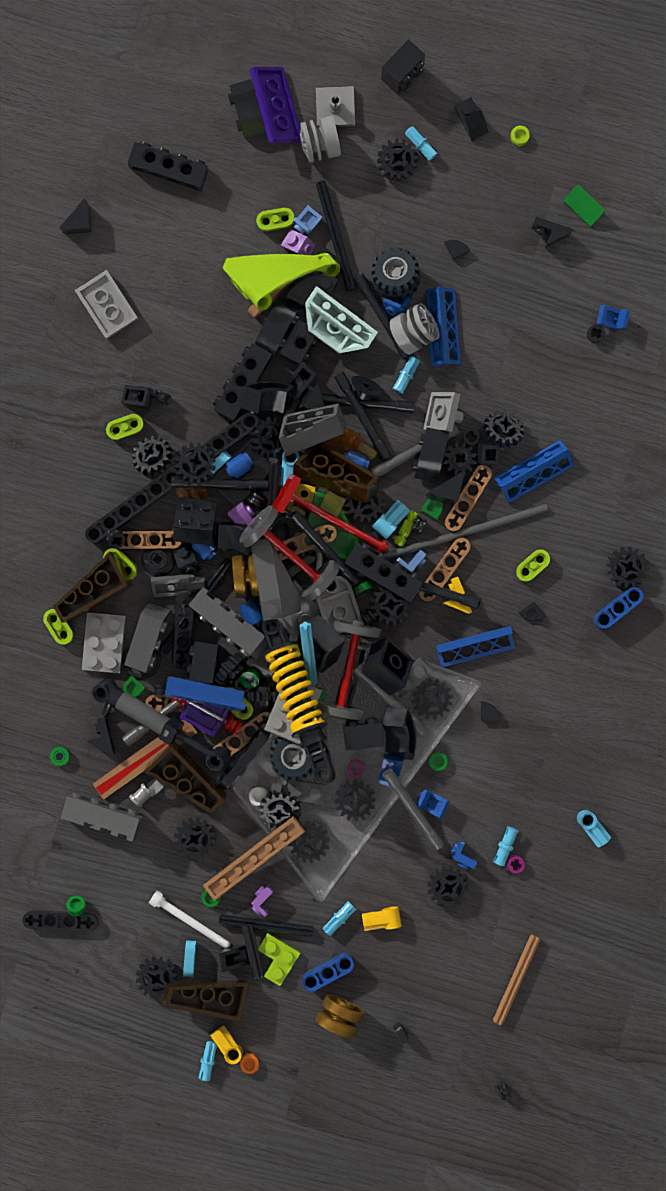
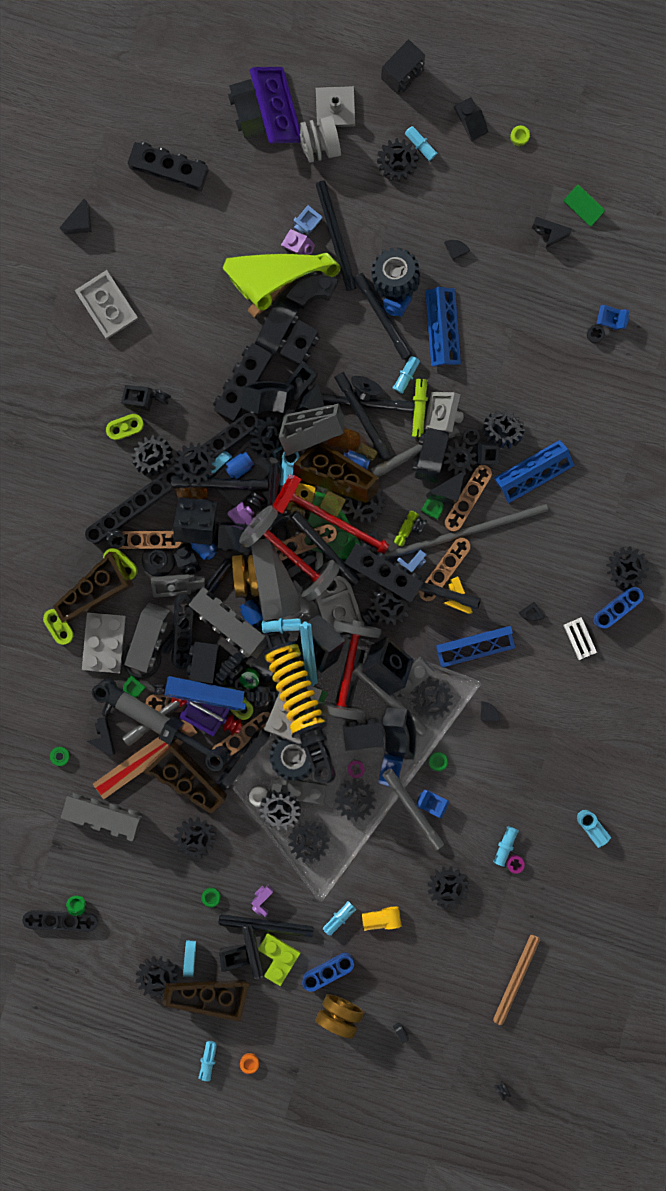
light grey connector [129,779,166,808] -> none
white piece [149,891,230,948] -> none
medium nougat tile [203,816,305,901] -> none
yellow piece [210,1025,243,1064] -> none
lime plate [256,208,294,232] -> none
light aqua wedge [305,286,378,353] -> none
green tile [353,581,373,596] -> none
medium azure piece [372,500,410,539] -> none
light grey wheel [390,303,440,355] -> none
blue bracket [451,840,477,870] -> none
lime plate [516,550,550,582] -> none
none -> medium azure axle [262,618,302,634]
none -> lime pin [411,379,428,437]
none -> white tile [563,617,597,660]

